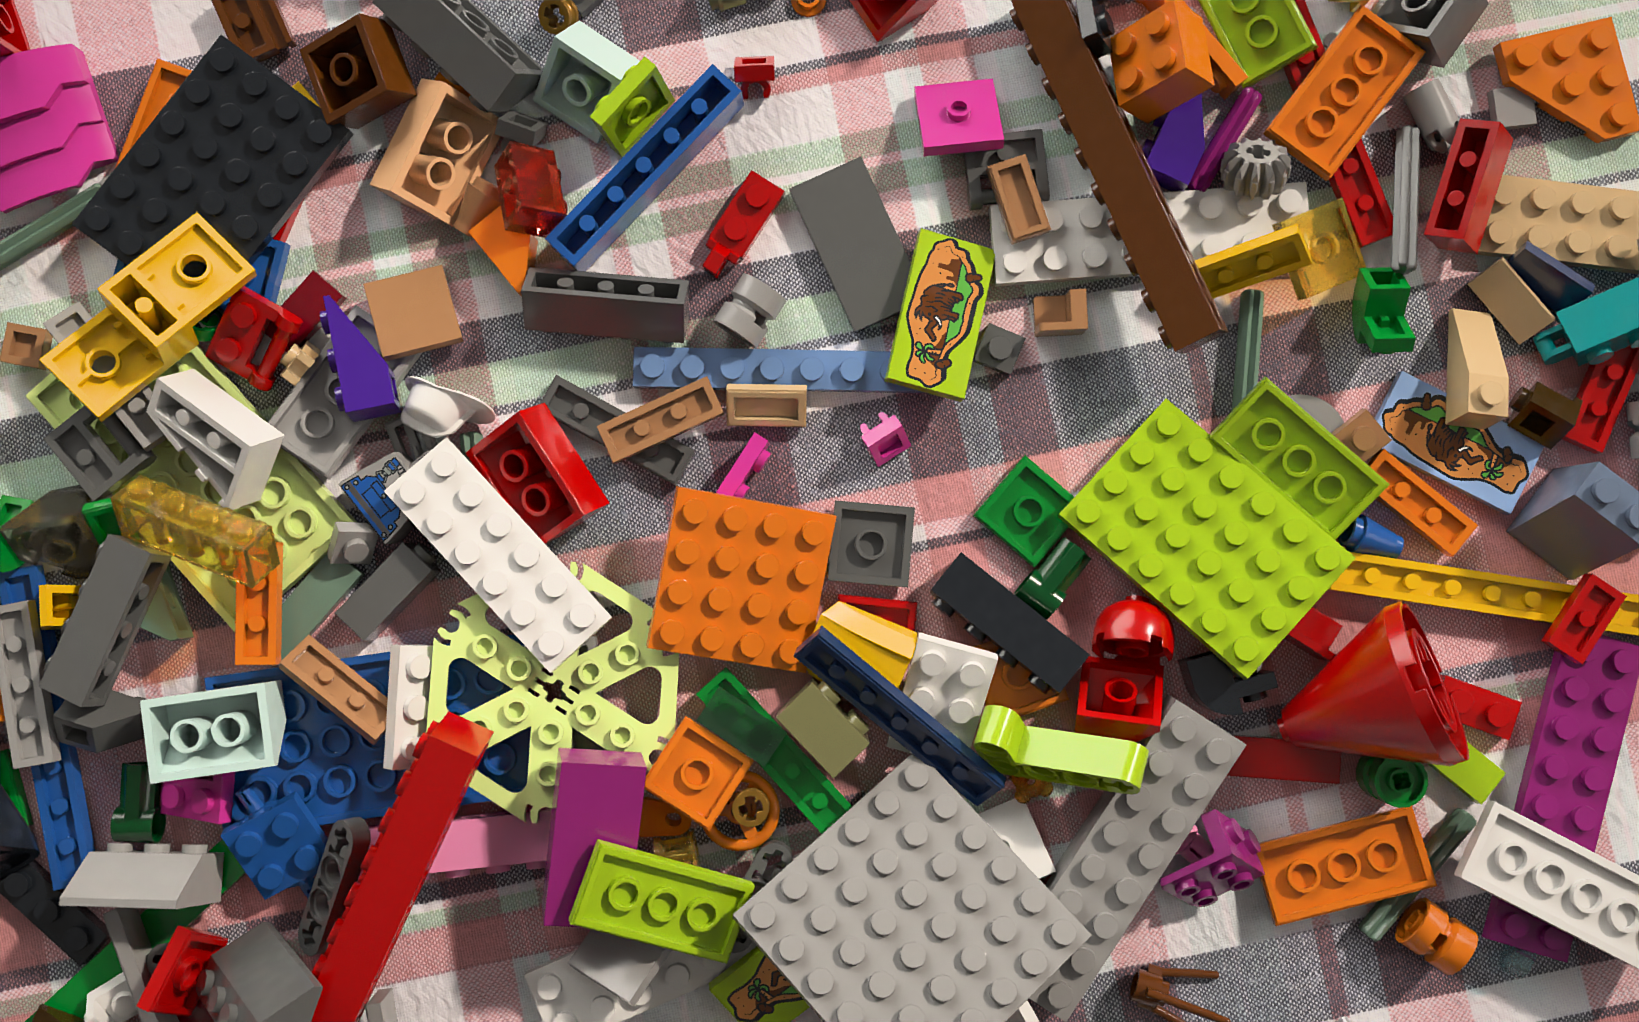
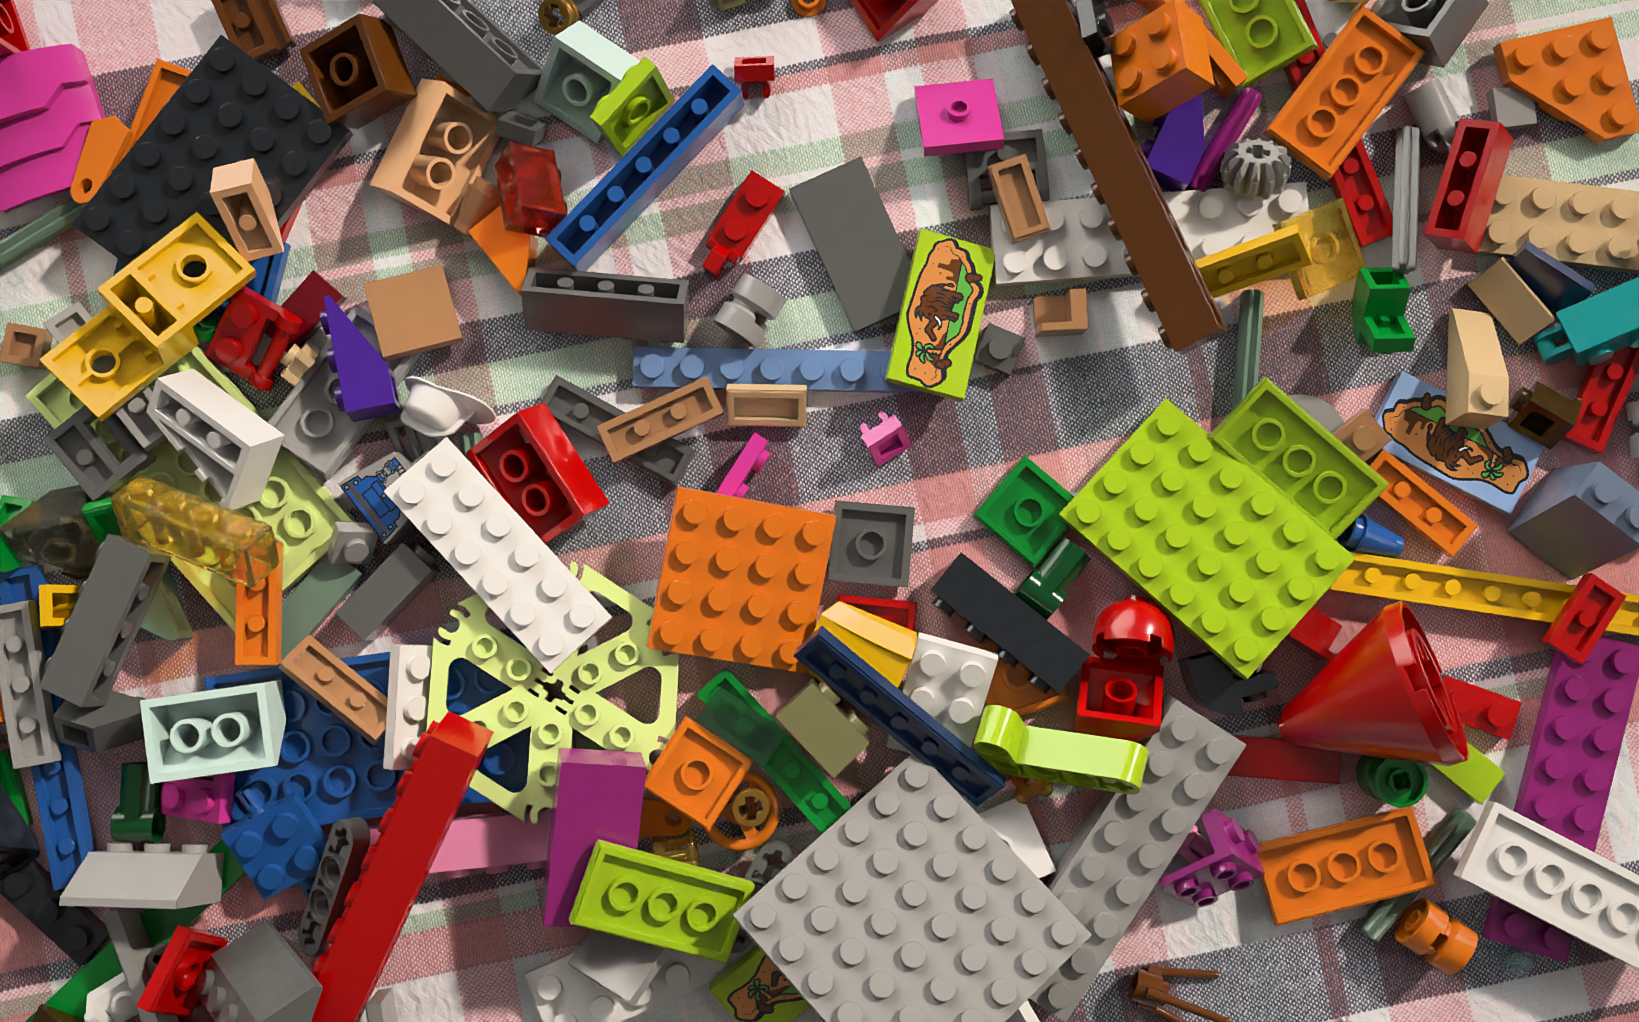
none -> orange piece [70,115,133,205]
none -> light nougat slope [210,158,284,261]

